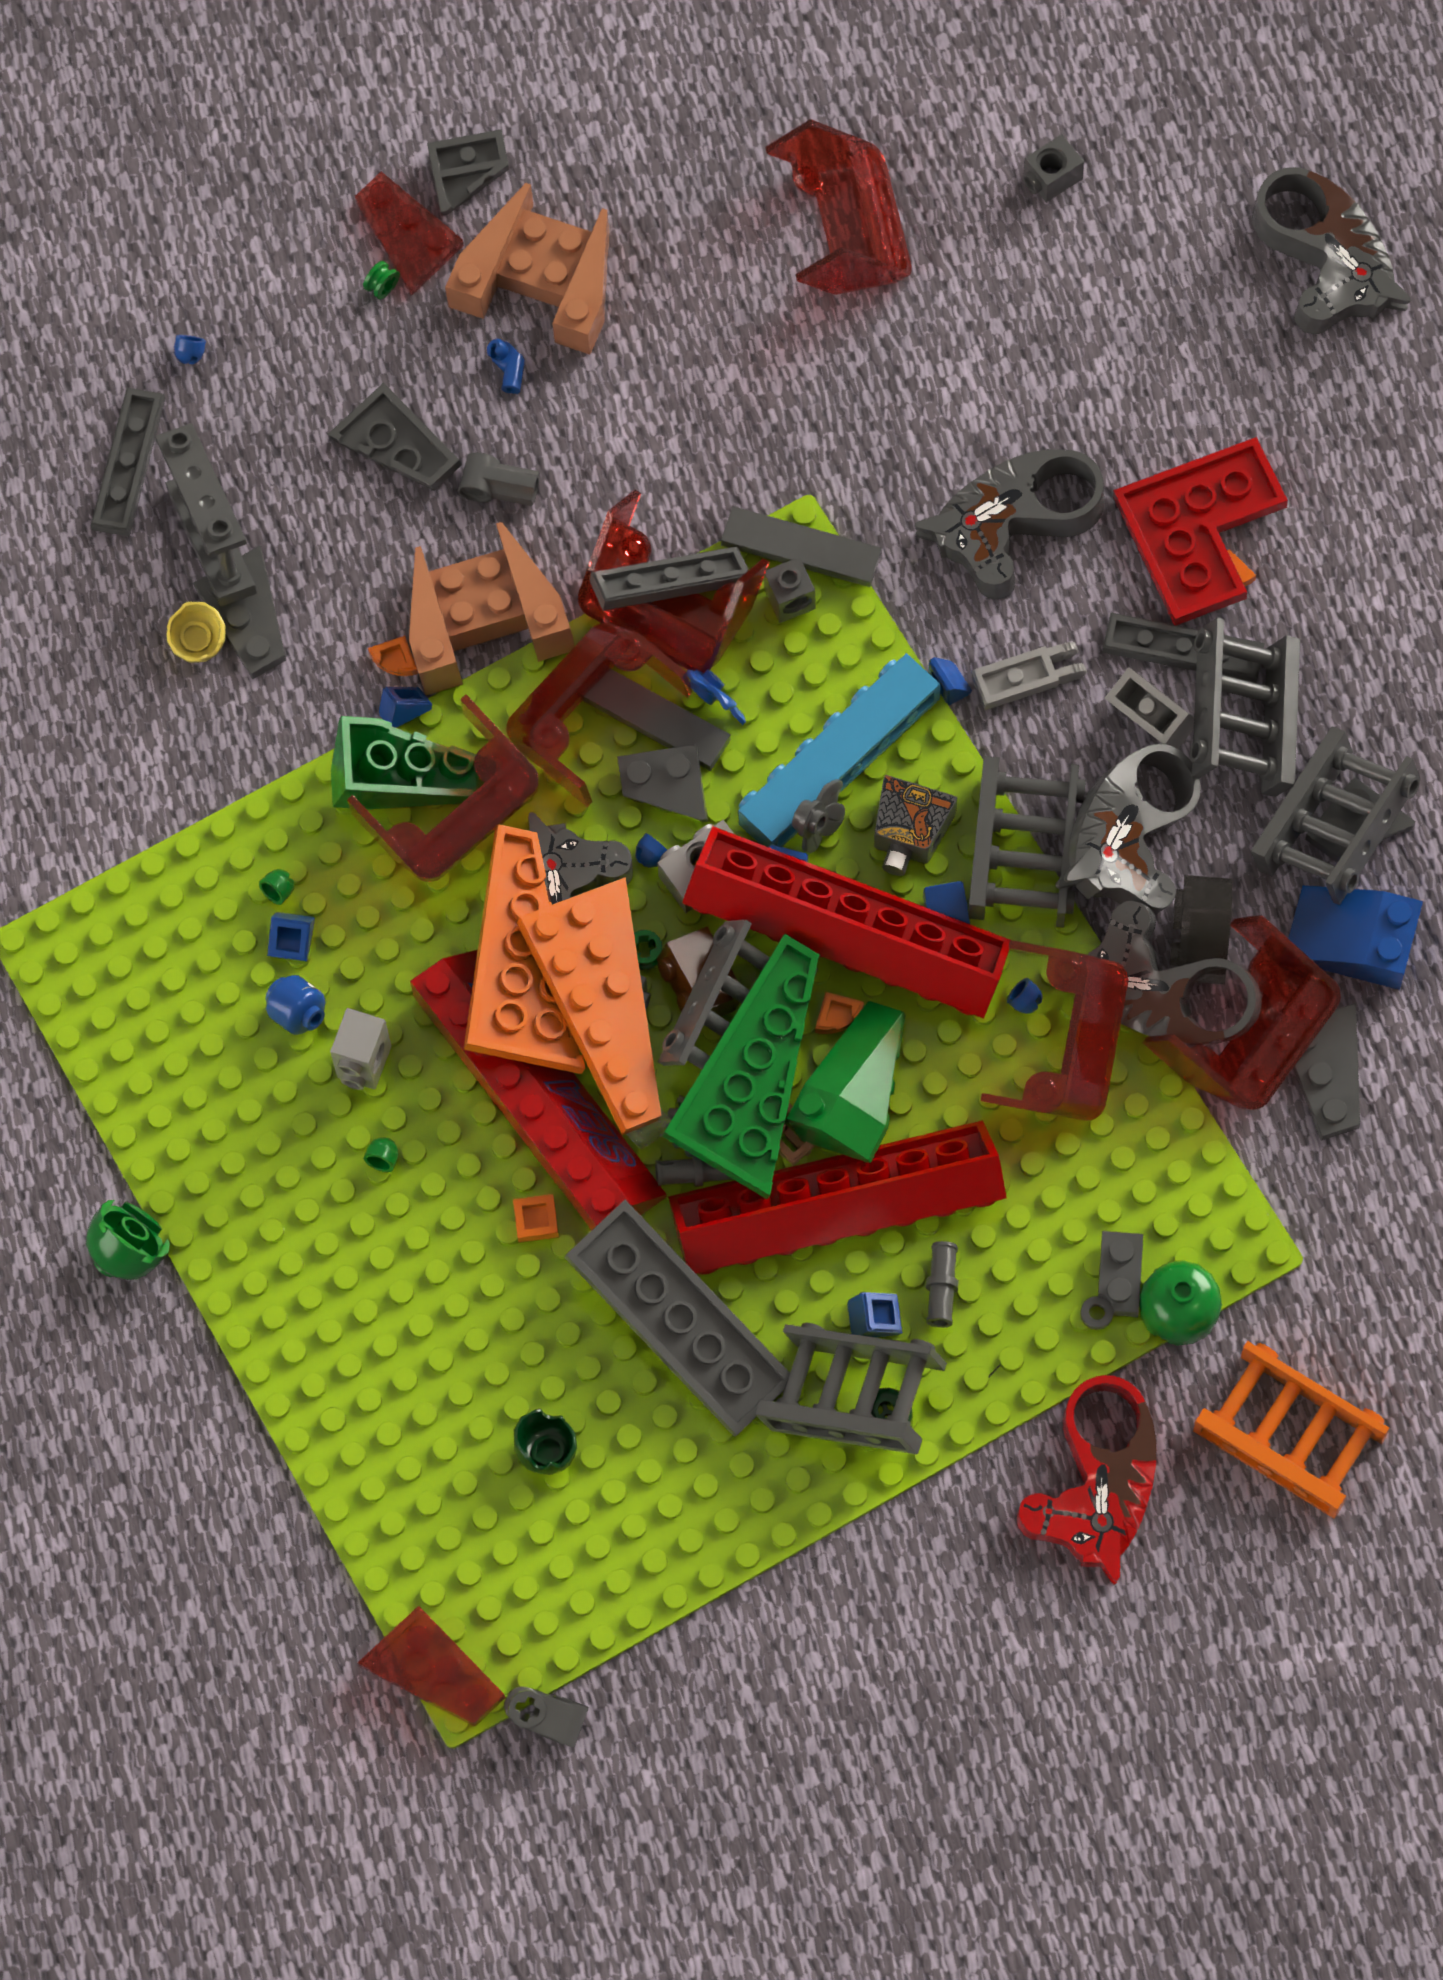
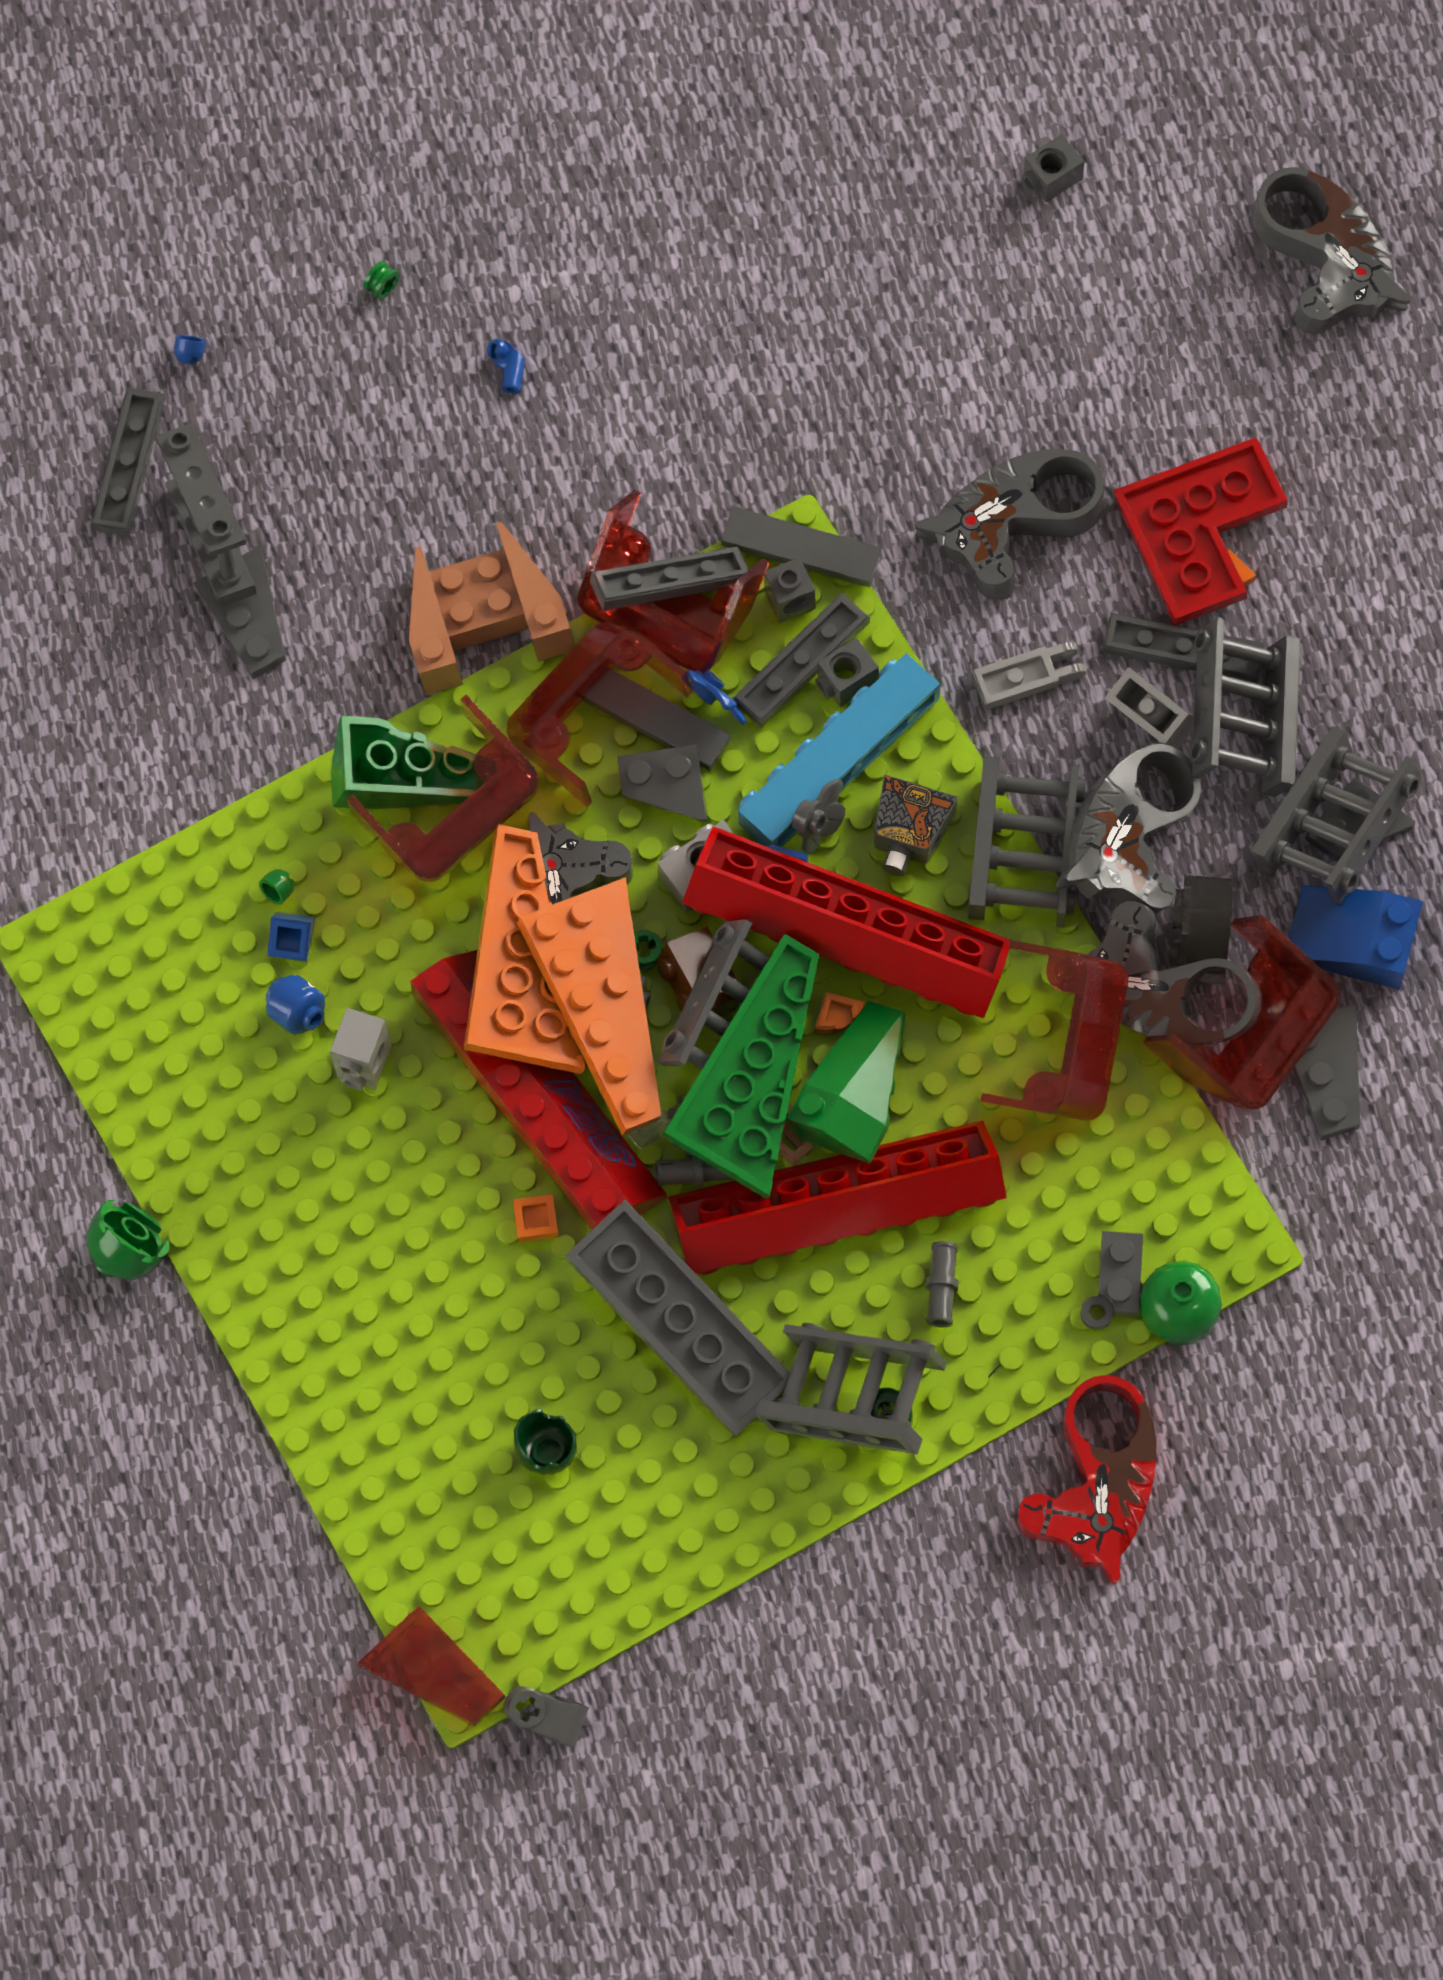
light yellow hair [166,602,226,663] -> none
dark grey wing [327,382,462,491] -> none
clear red wing [355,171,464,296] -> none
green hinge [363,1137,399,1172] -> none
orange tile [368,635,418,676] -> none
blue slope [379,687,432,728] -> none
dark grey wing [427,129,509,216] -> none
nougat wedge [445,183,609,354] -> none
dark grey piece [458,452,540,506] -> none
blue hinge [635,833,667,868] -> none
clear red windscreen [765,119,912,295] -> none
blue slope [848,1292,902,1338] -> none
blue slope [923,881,970,924] -> none
blue slope [928,657,972,706] -> none
blue hinge [1007,978,1043,1014] -> none
orange fence [1193,1340,1389,1519] -> none
none -> dark grey tile [733,593,870,728]
none -> dark grey brick [816,637,879,707]

